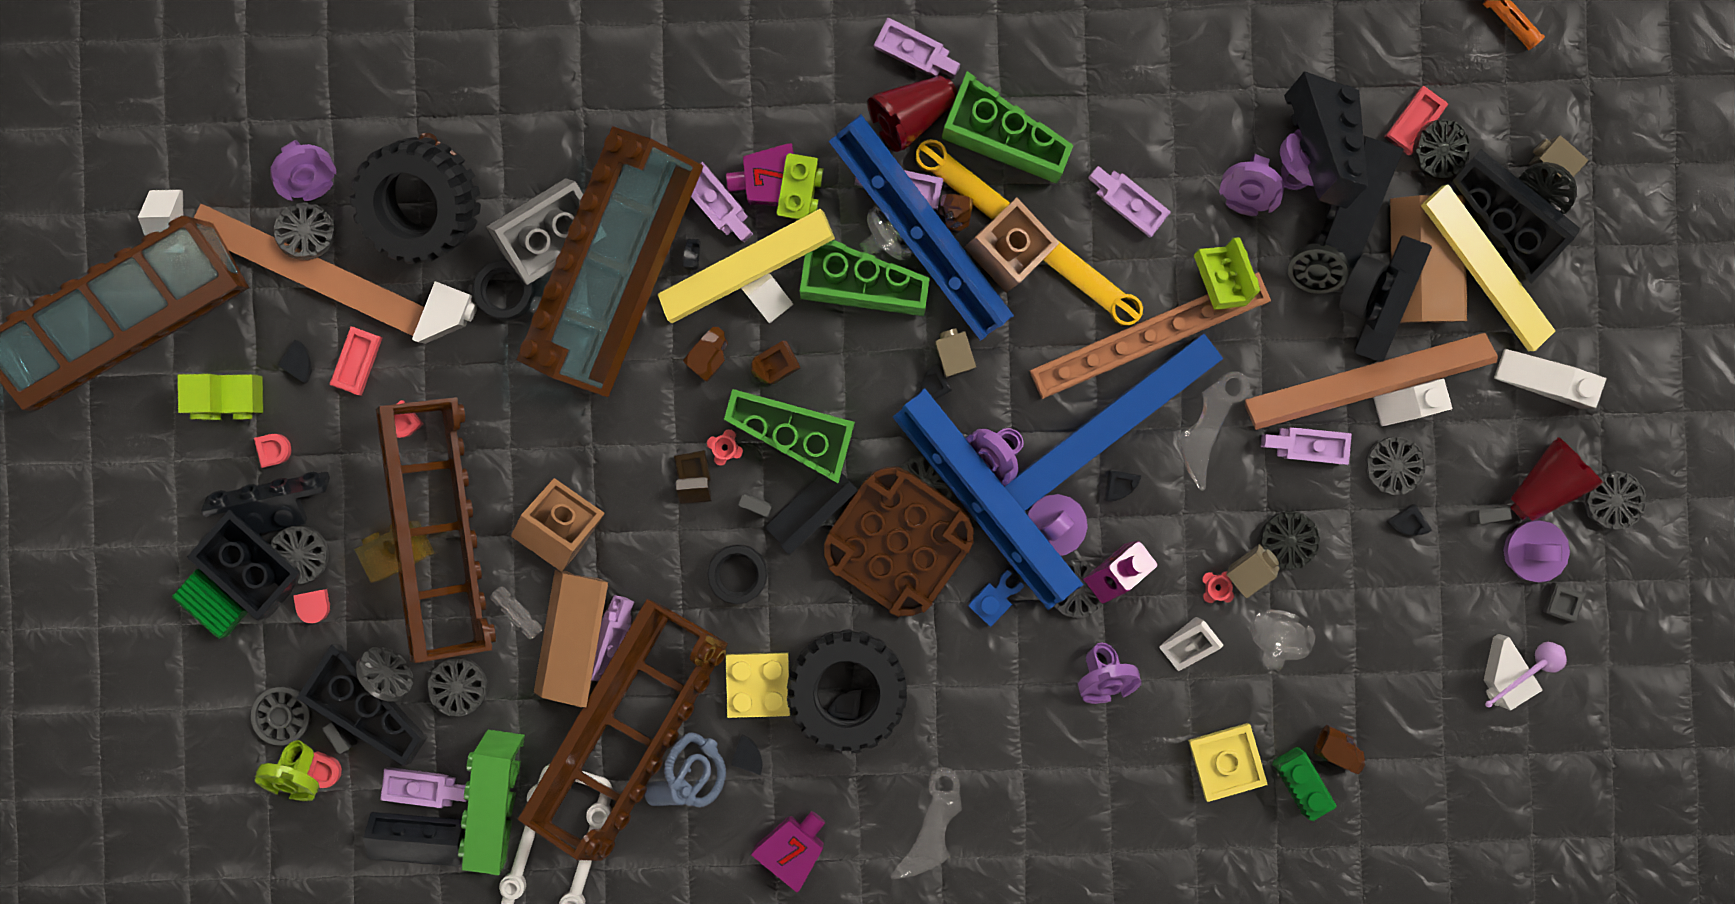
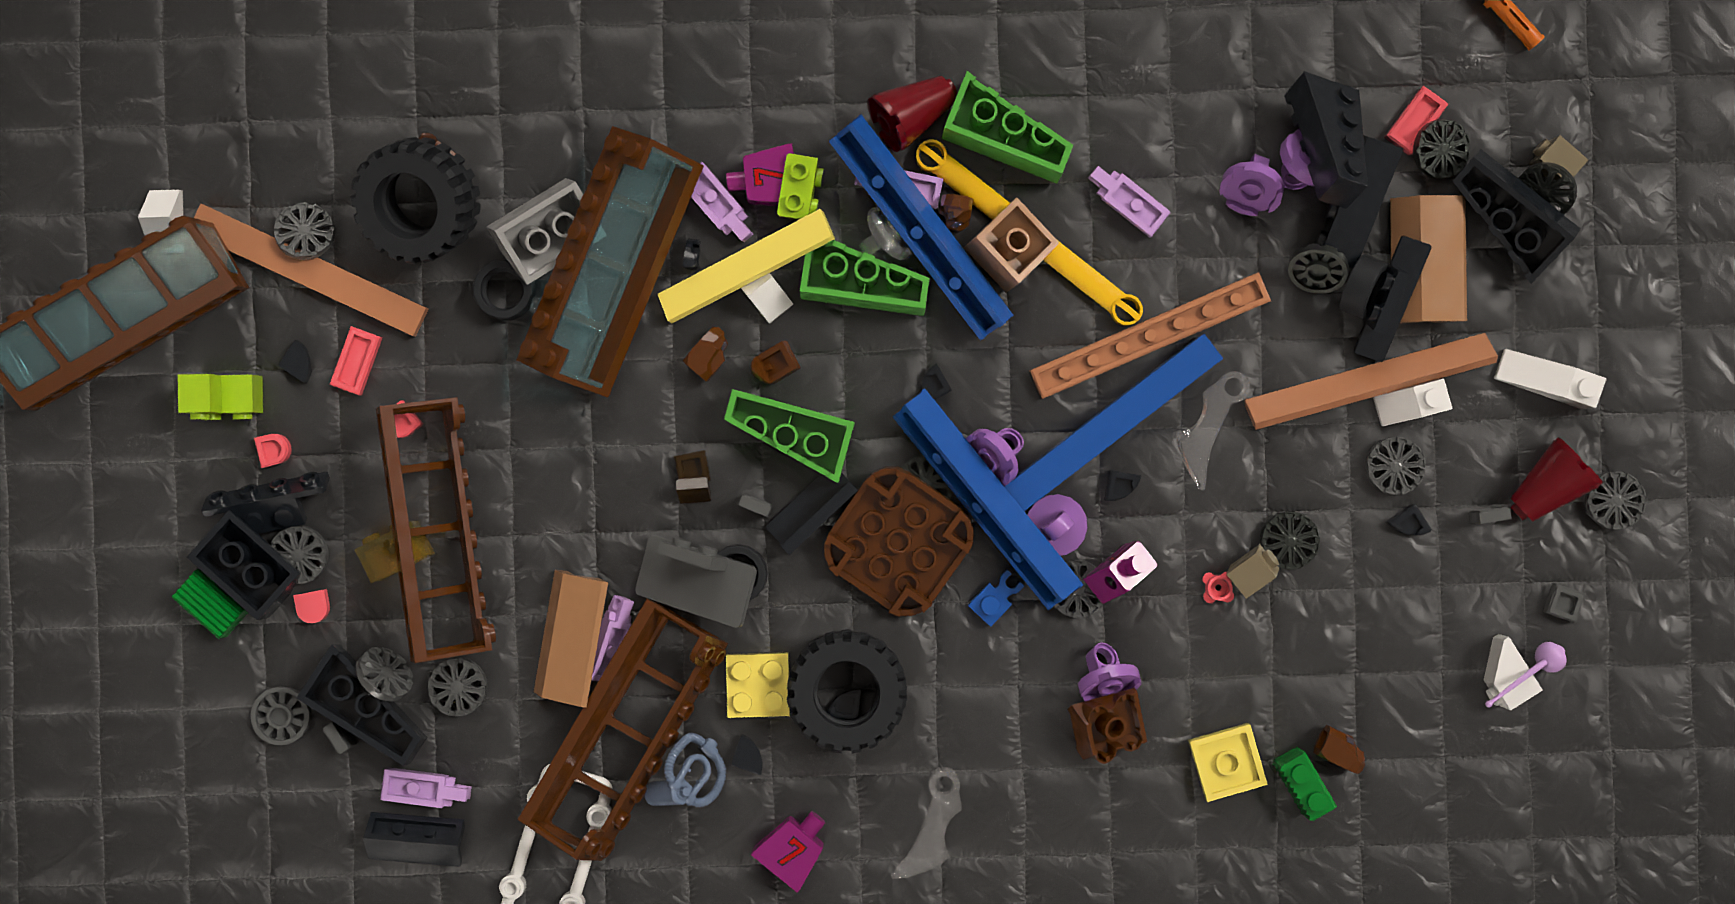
lime tile [255,740,320,801] -> none
medium lavender tile [270,140,336,201] -> none
coral tile [307,751,342,788] -> none
white slope [412,281,477,344] -> none
bright green wedge [458,729,525,875] -> none
clear axle [490,586,542,639] -> none
medium nougat slope [511,478,605,572] -> none
coral plate [707,429,743,465] -> none
lavender hinge [874,18,960,78] -> none
dark tan brick [934,328,976,378] -> none
white slope [1159,617,1223,671] -> none
lime bracket [1193,237,1260,310] -> none
clear tile [1250,609,1316,671] -> none
lavender hinge [1261,427,1352,465] -> none
light yellow tile [1421,184,1555,352] -> none
medium lavender tile [1503,520,1570,583] -> none
none -> dark grey bracket [635,535,757,628]
none -> reddish brown slope [1067,688,1147,764]

